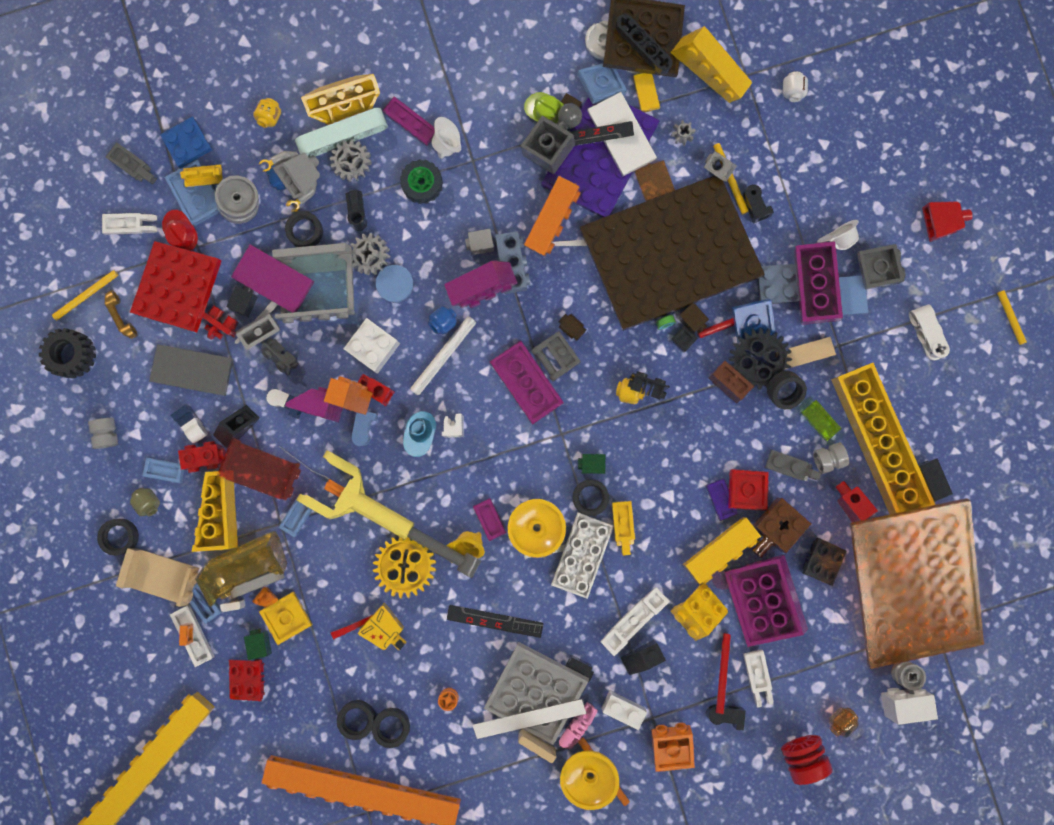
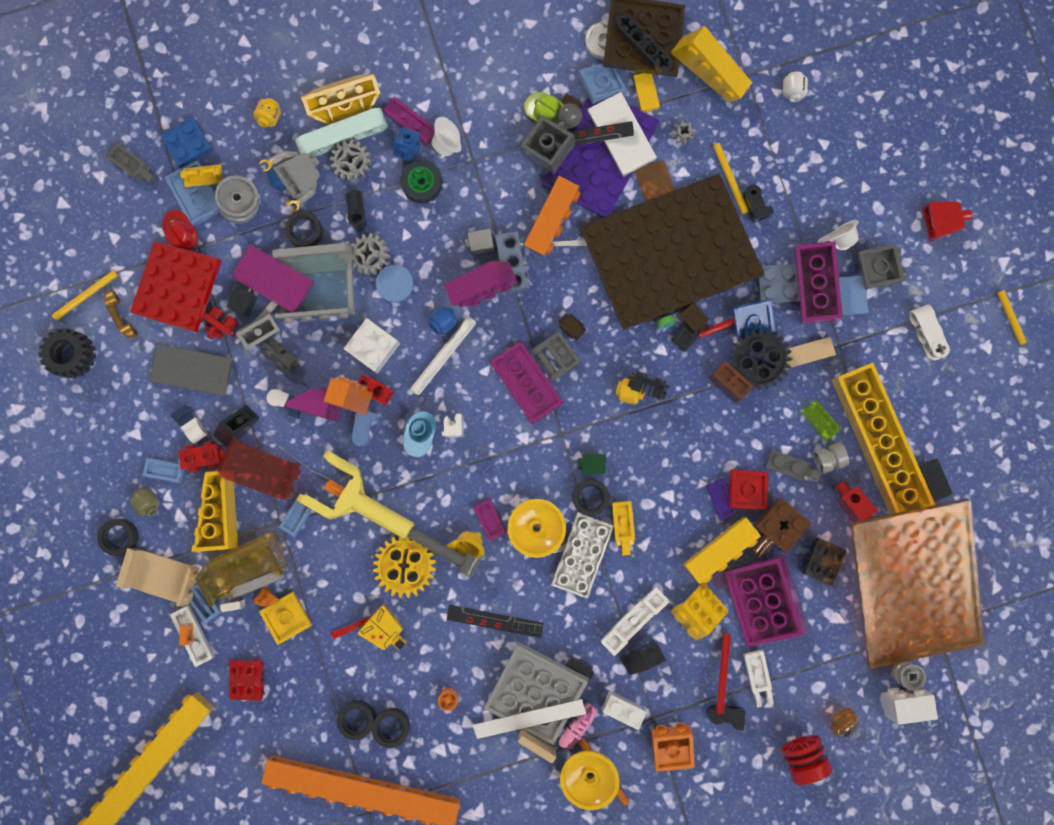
light grey wheel [88,418,119,449] -> none
white hinge [102,213,157,235] -> none
dark green brick [244,628,272,660] -> none
light grey brick [704,151,737,182] -> none
black tyre [767,371,807,410] -> none
none -> blue brick [392,127,421,161]

